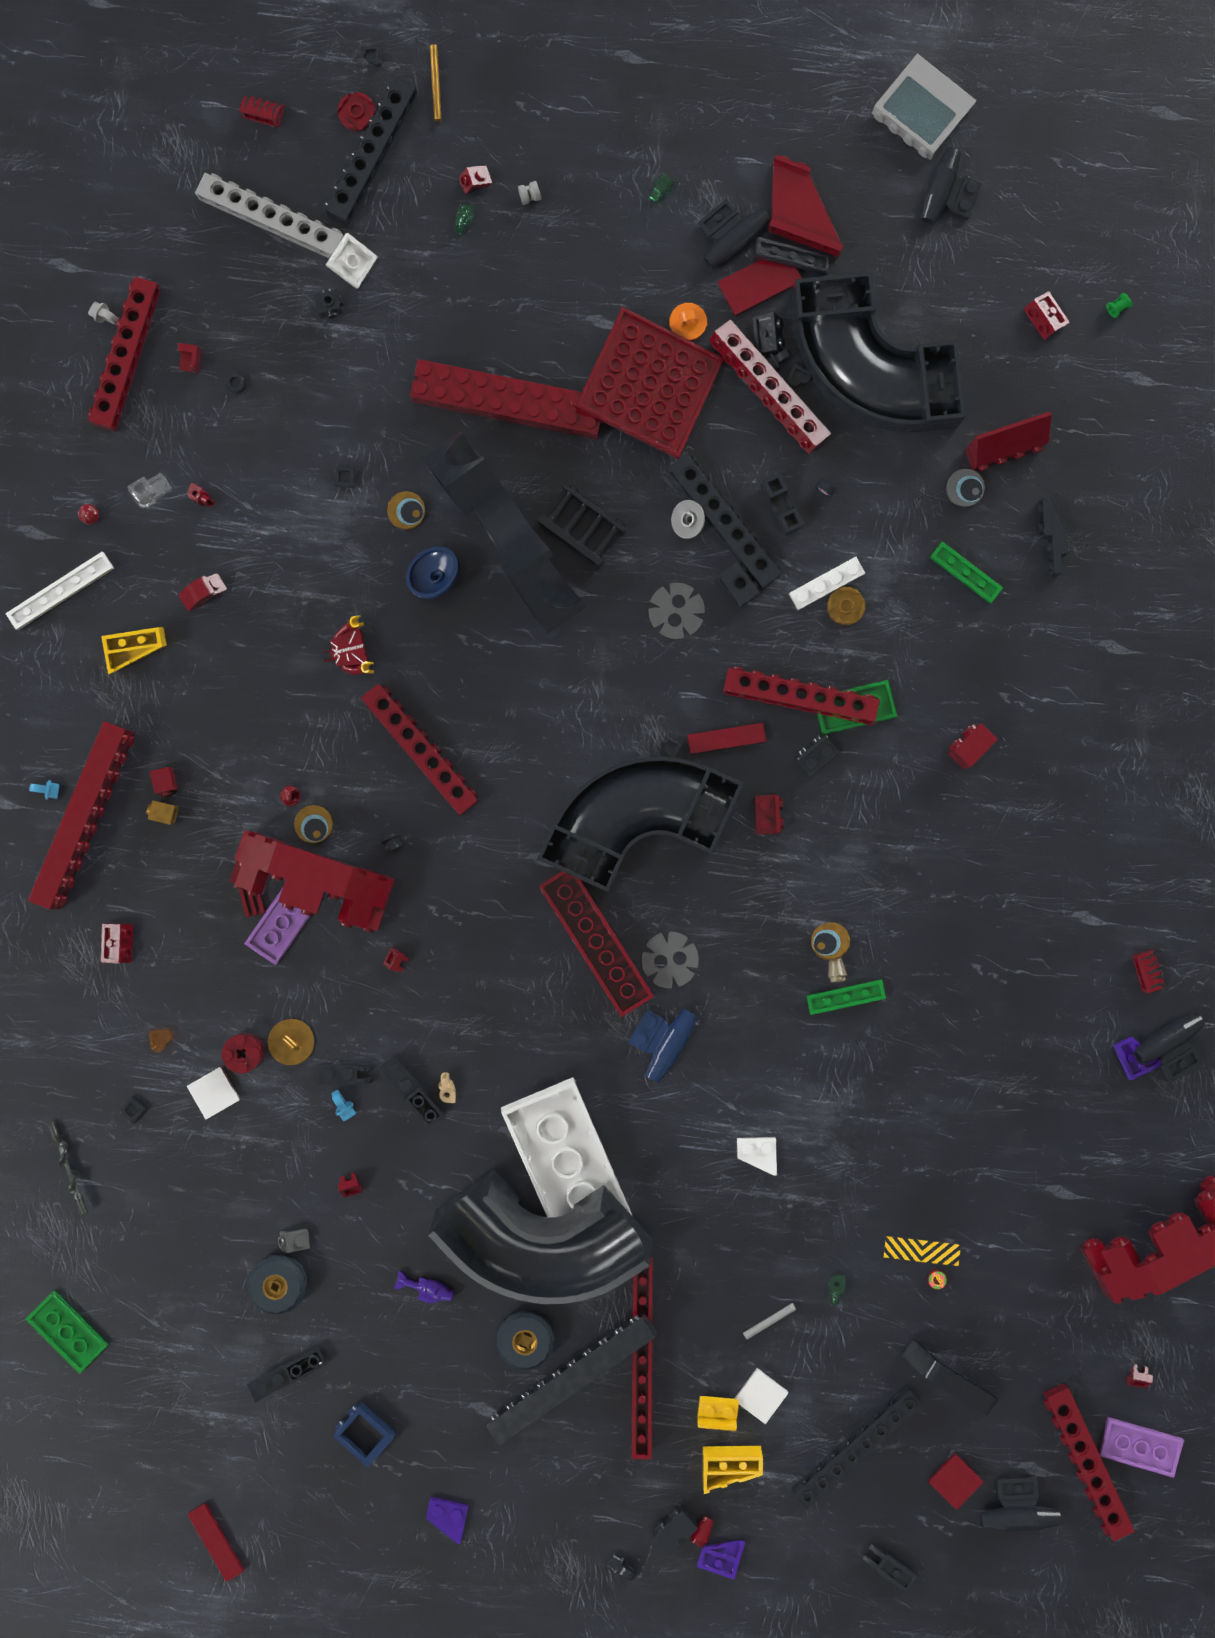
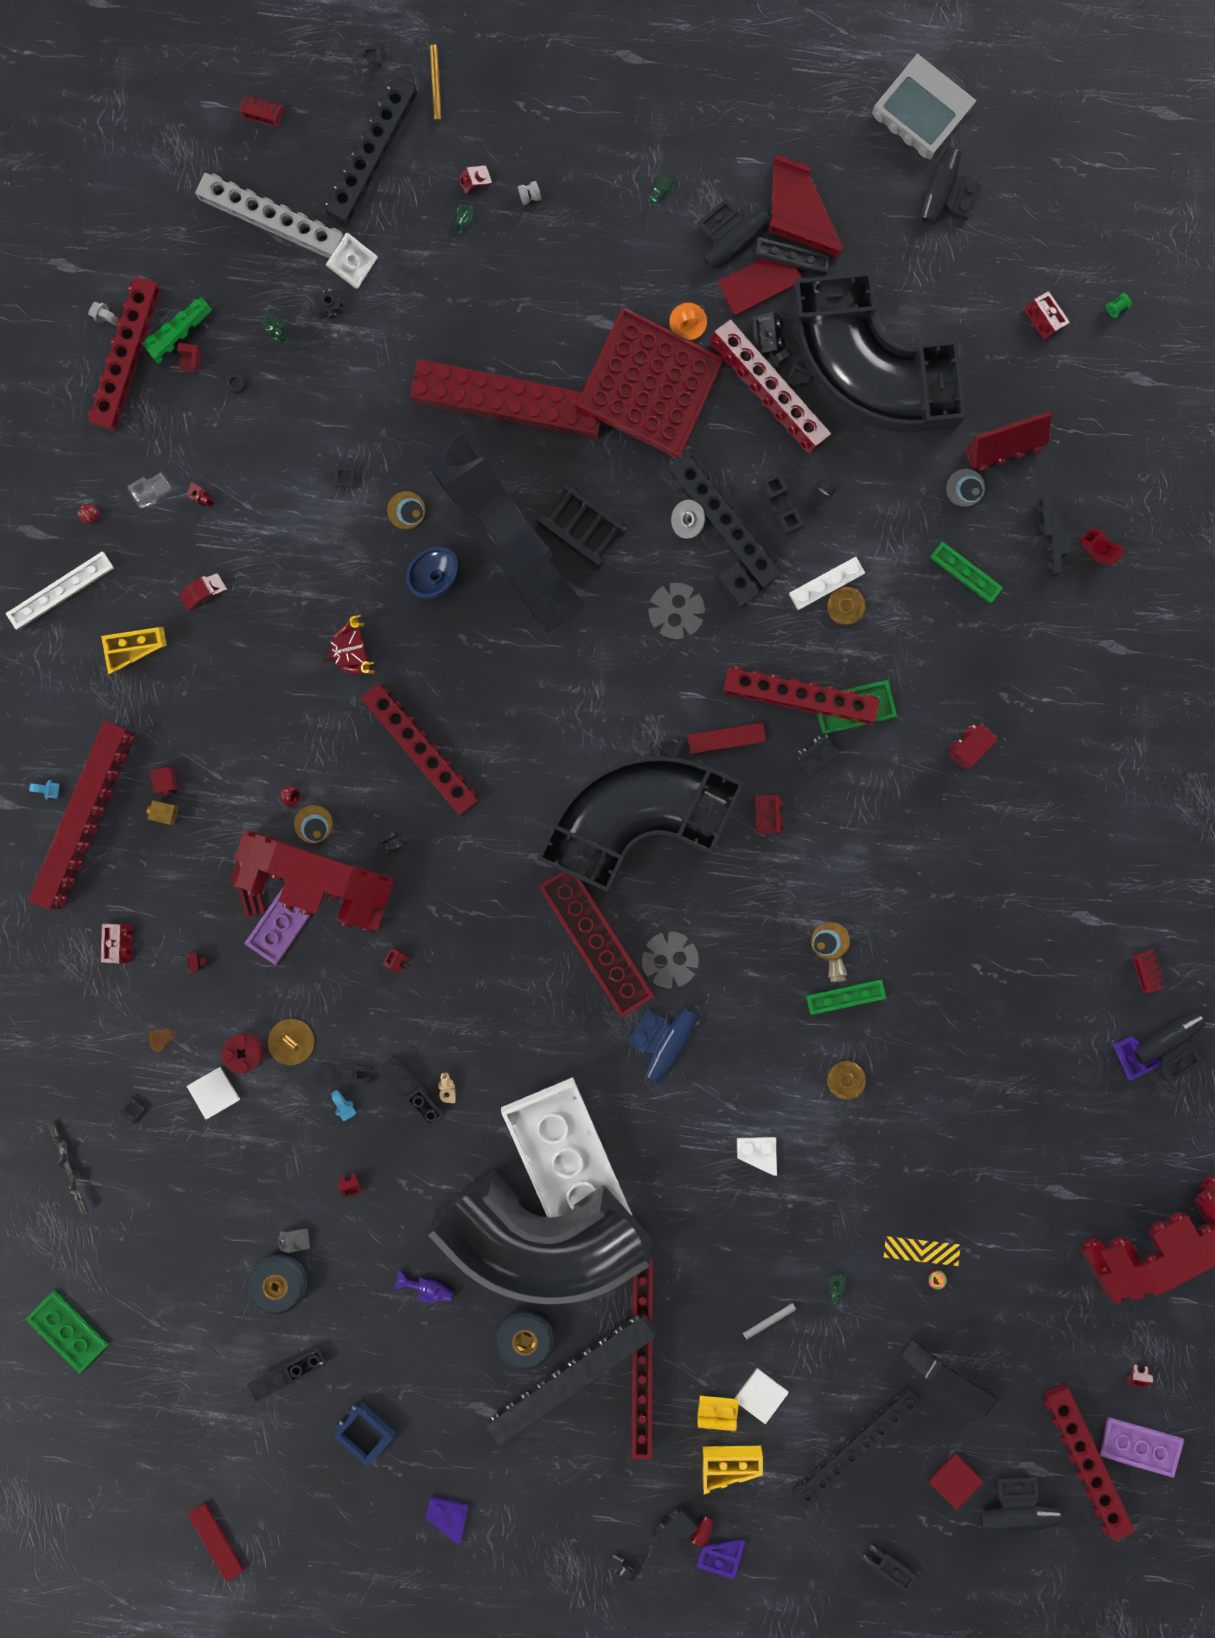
dark red tile [338,92,376,131] -> none
none -> green wing [142,297,212,364]
none -> dark red tile [186,953,207,973]
none -> clear green piece [263,313,287,343]
none -> pearl gold tile [827,1061,866,1100]
none -> dark red brick [1079,528,1126,566]

